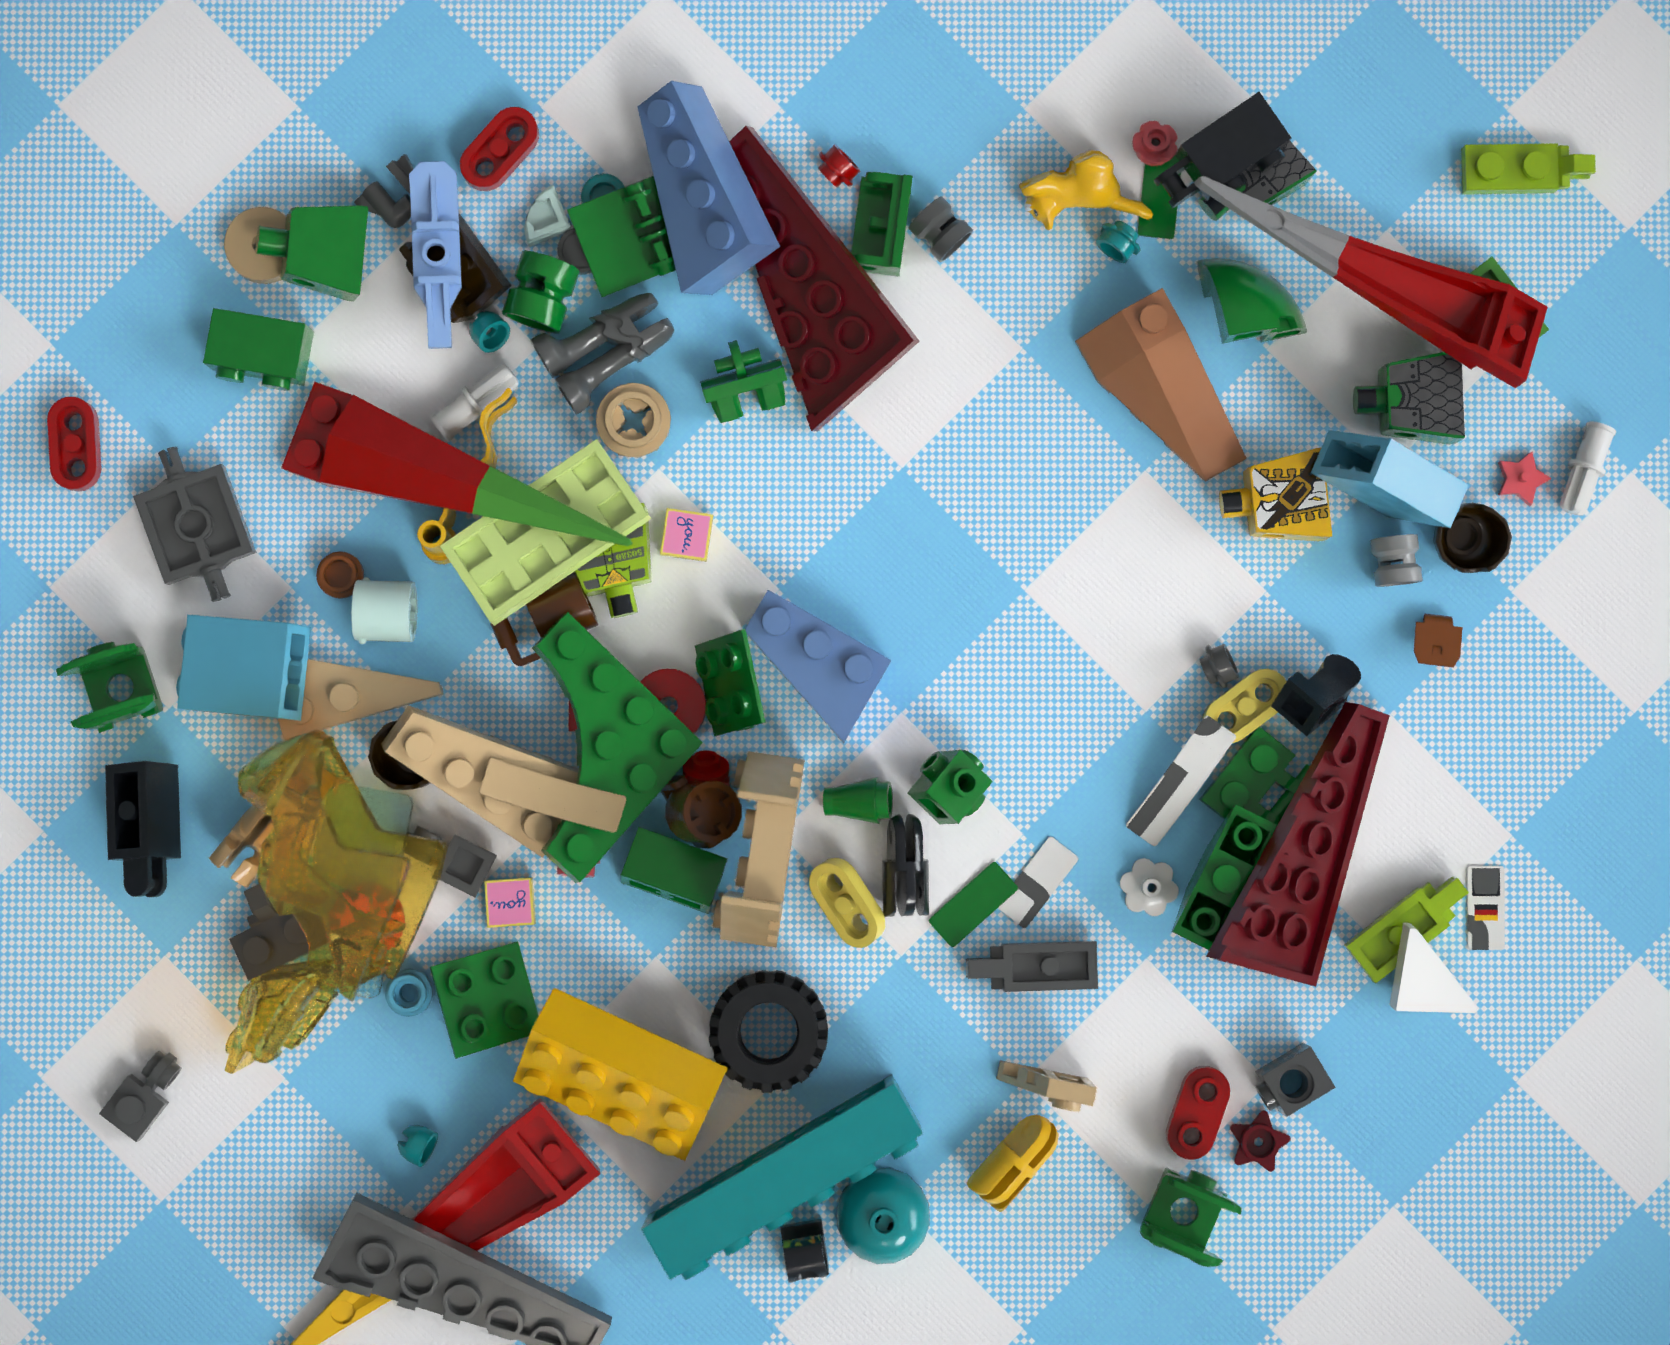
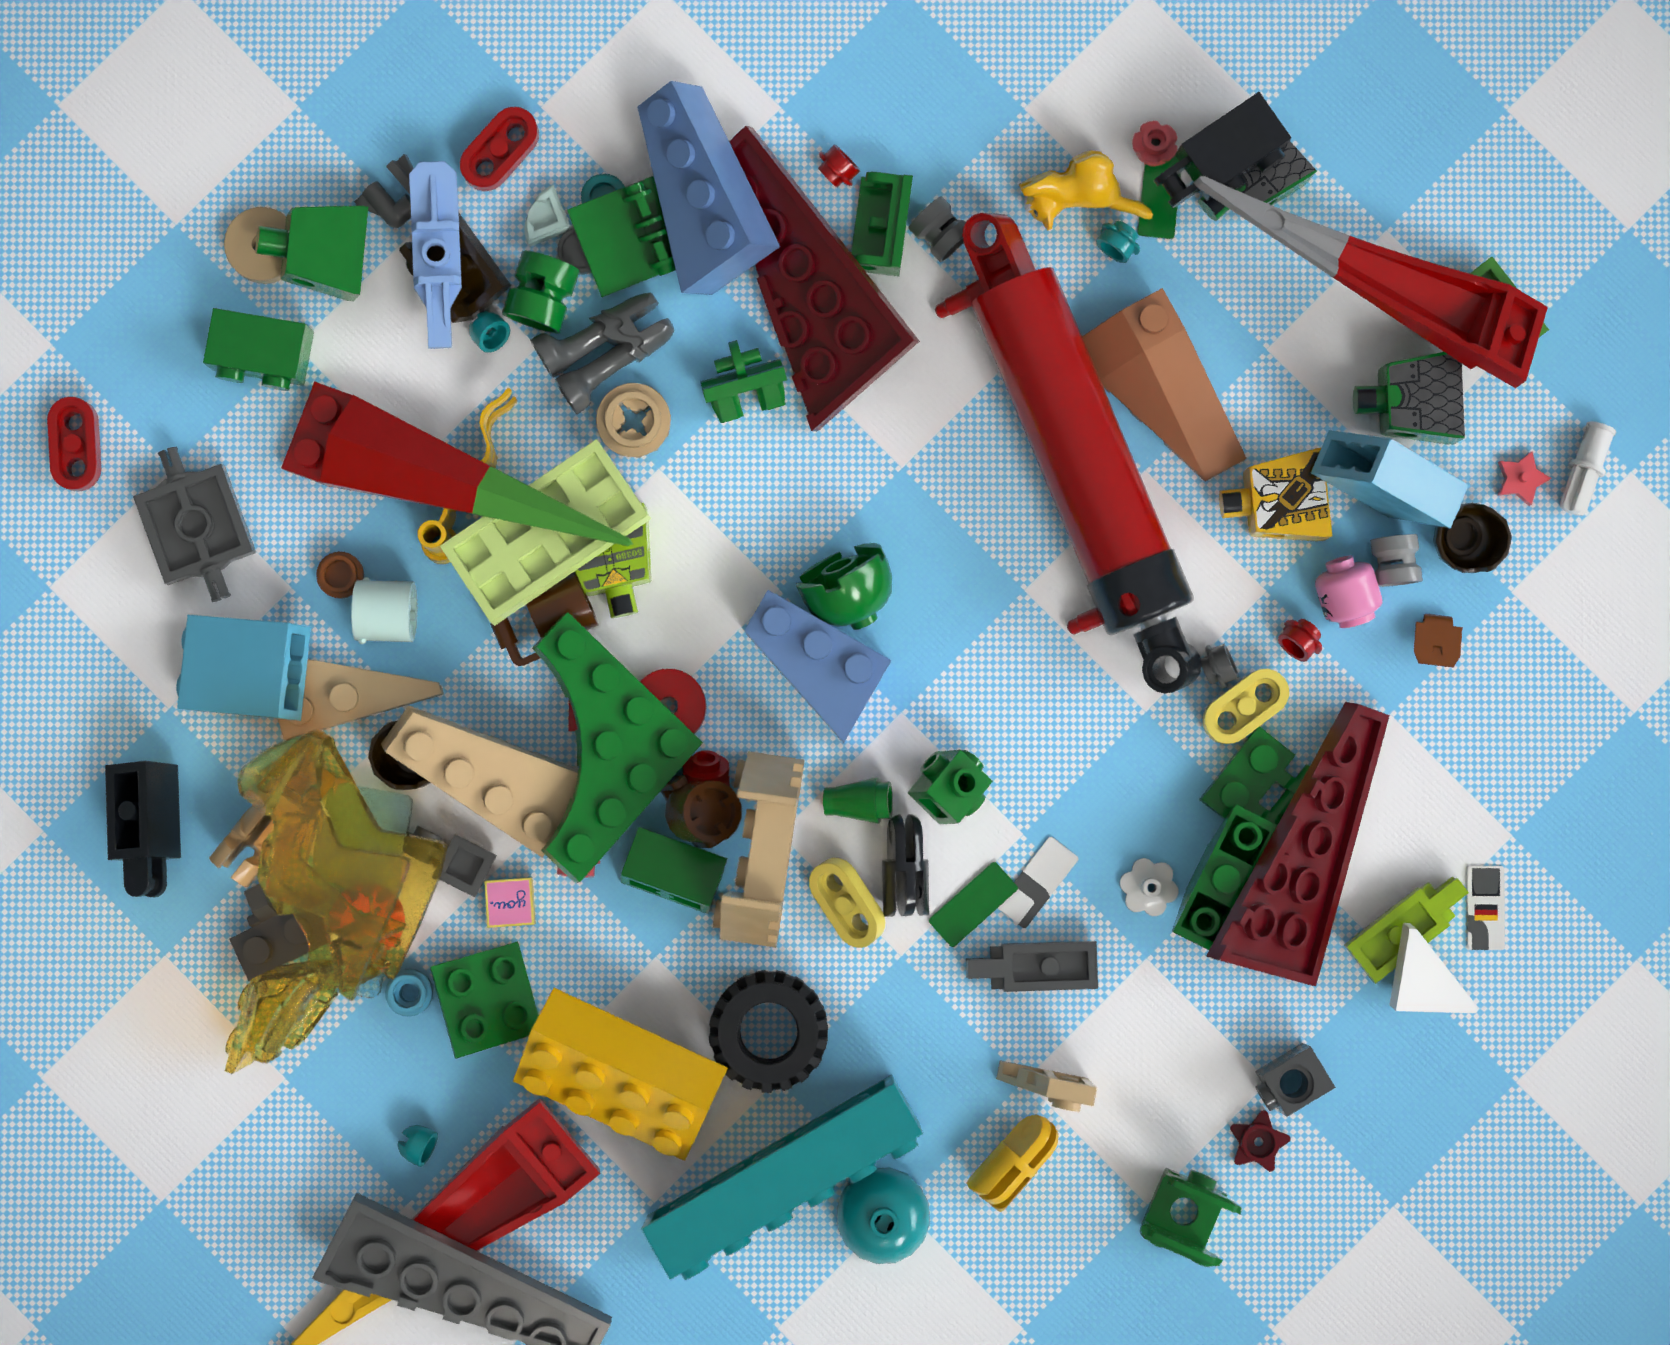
green piece [56,642,163,733] -> none
dark grey plate [99,1051,182,1142] -> none
white axle [431,364,519,441] -> none
tan sticker [479,758,627,832] -> none
bright pink tile [660,508,714,562] -> none
green hinge [694,629,766,736] -> none
black leg [780,1219,829,1283] -> none
white sticker [1126,716,1236,846] -> none
red plate [1166,1066,1230,1160] -> none
green brick [1197,258,1307,344] -> none
black leg [1271,654,1361,737] -> none
lime hinge [1461,143,1596,195] -> none
none -> green cylinder [796,543,892,630]
none -> red piece [935,213,1202,694]
none -> red plate [1278,619,1322,662]
none -> bright pink head [1315,555,1383,628]

